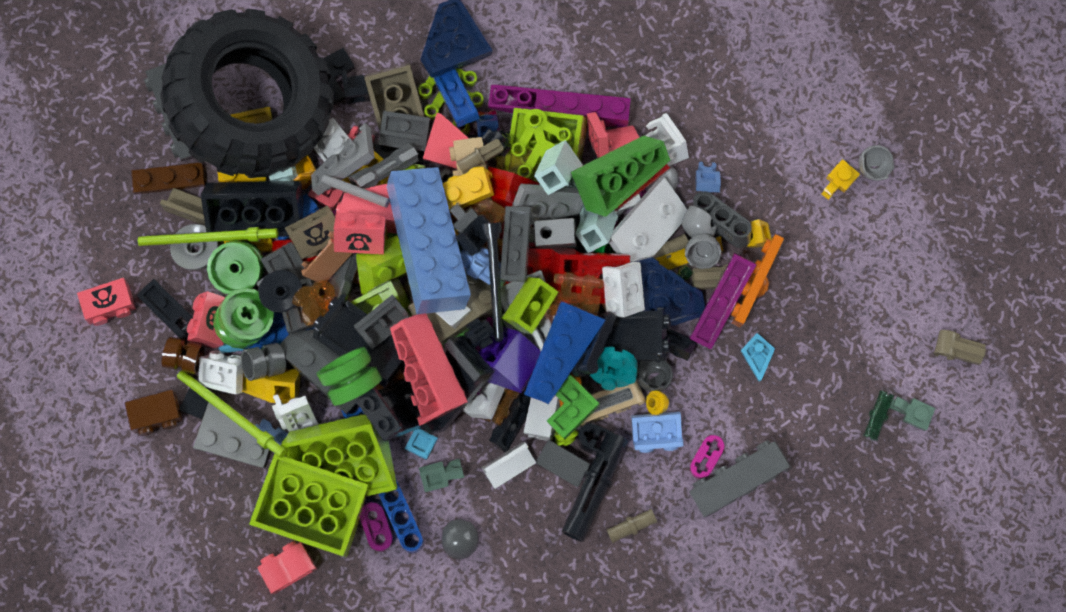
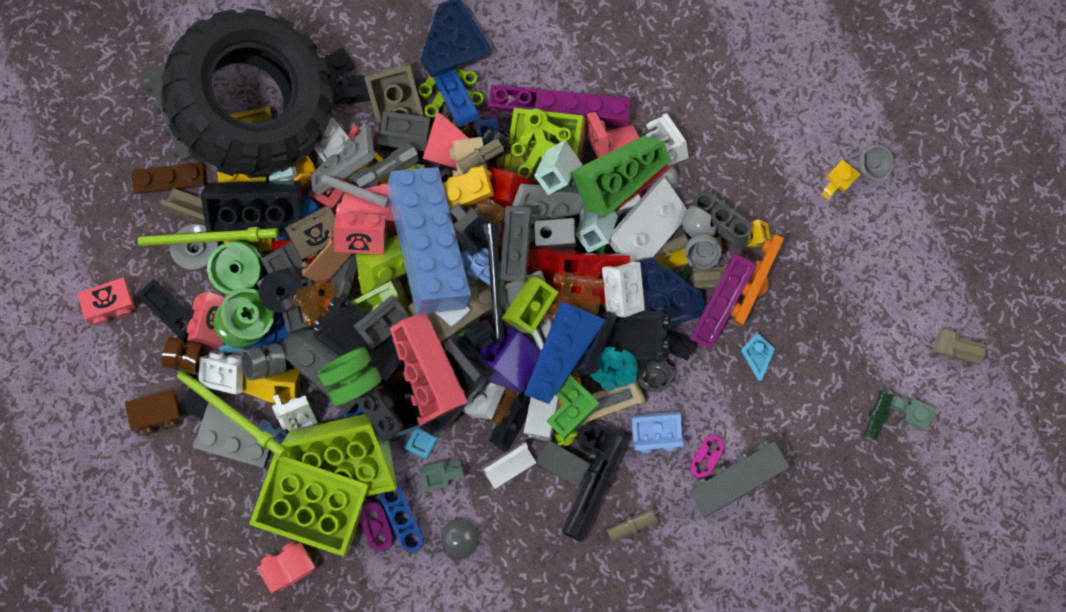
yellow plate [646,391,669,415] -> none
medium blue plate [695,162,721,193] -> none

